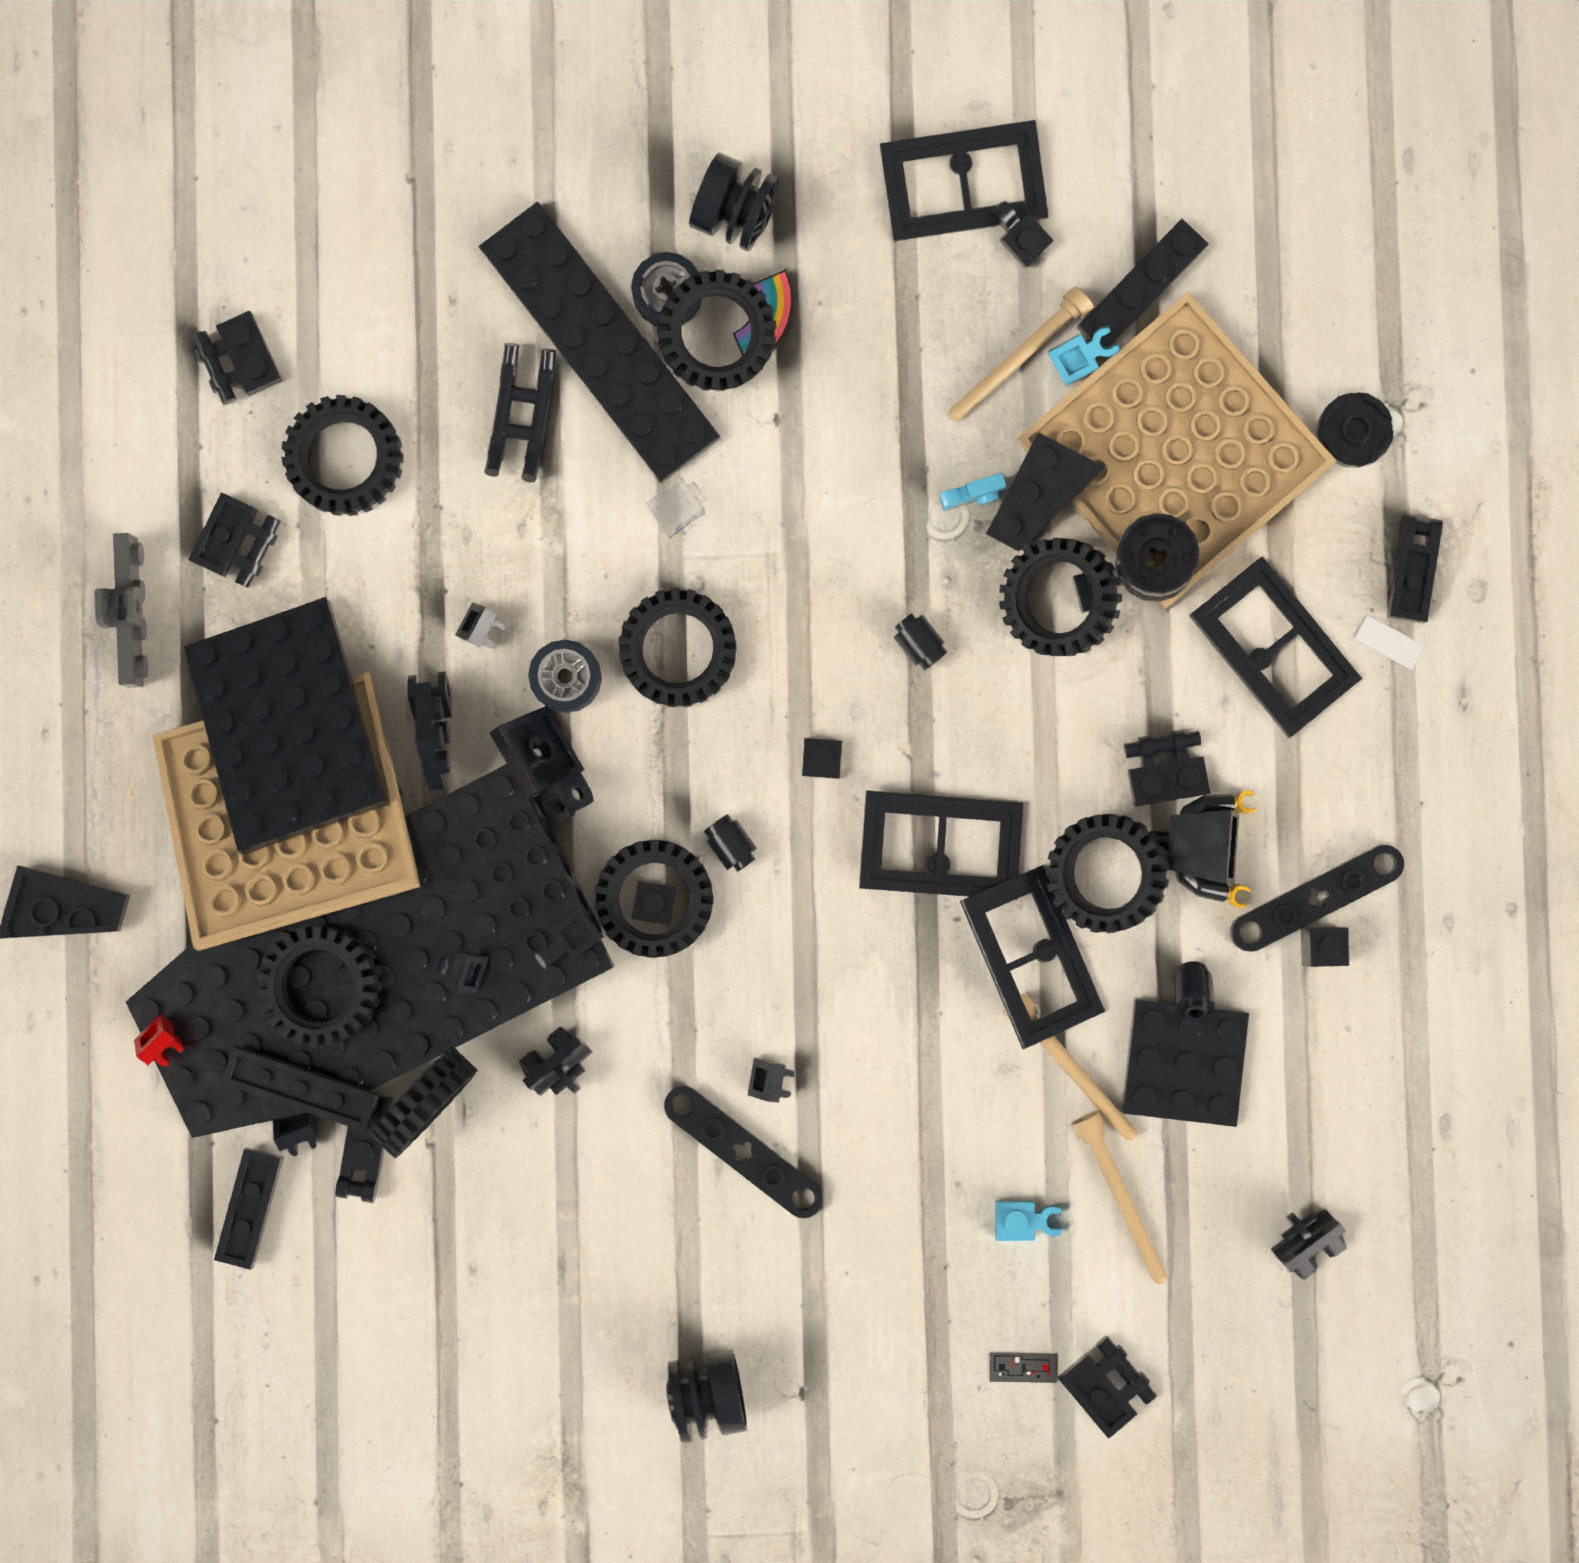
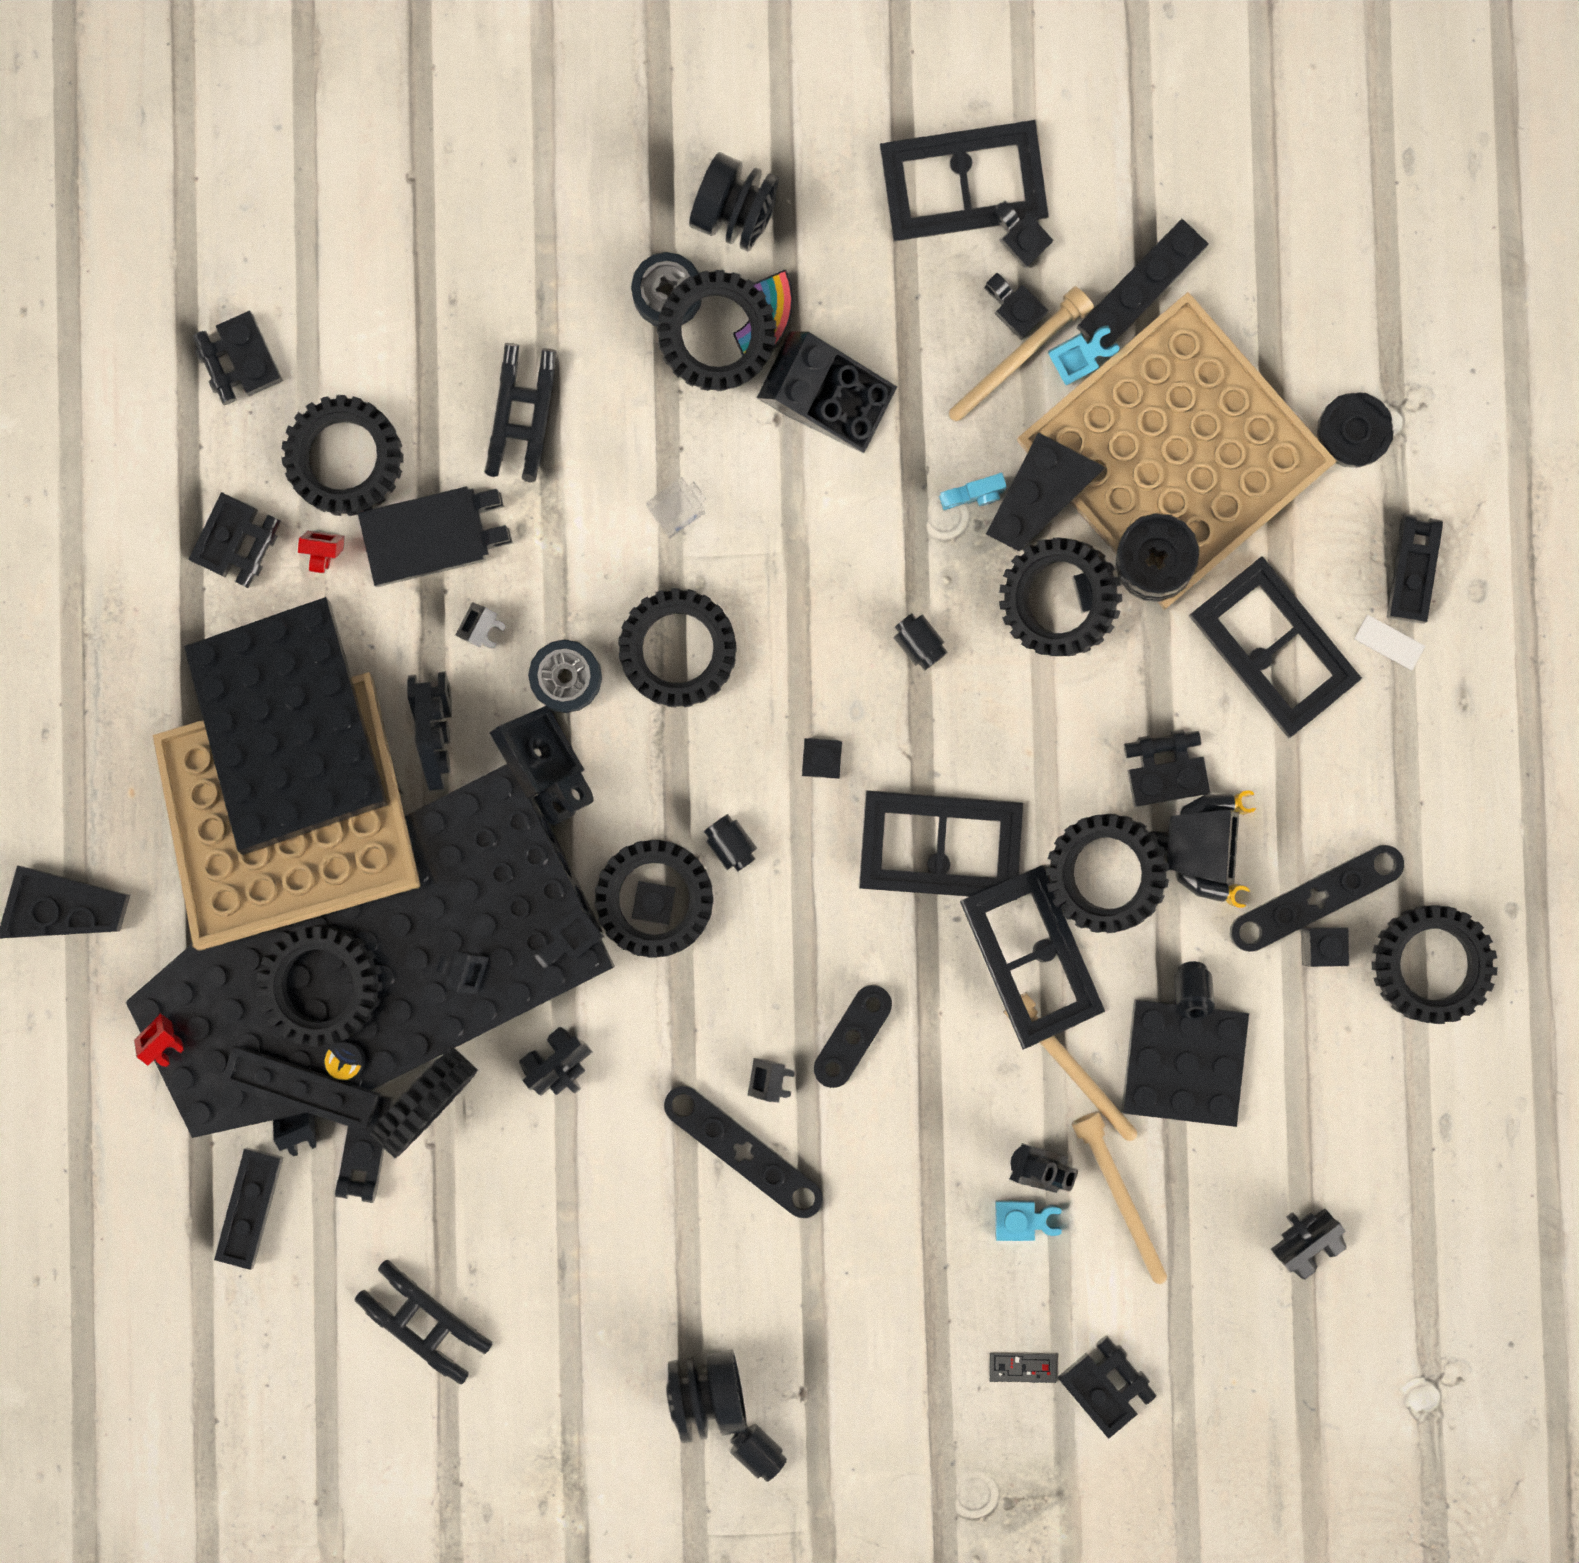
dark grey plate [95,533,149,688] -> none
black plate [479,201,721,484] -> none
none -> red tile [298,530,345,573]
none -> tile [324,1041,365,1080]
none -> black piece [354,1260,492,1385]
none -> black tile [358,486,513,587]
none -> black brick [730,1424,787,1482]
none -> black slope [757,331,897,453]
none -> black plate [814,985,892,1088]
none -> black plate [984,272,1049,340]
none -> black hips [1009,1143,1078,1193]
none -> black tyre [1371,905,1498,1024]

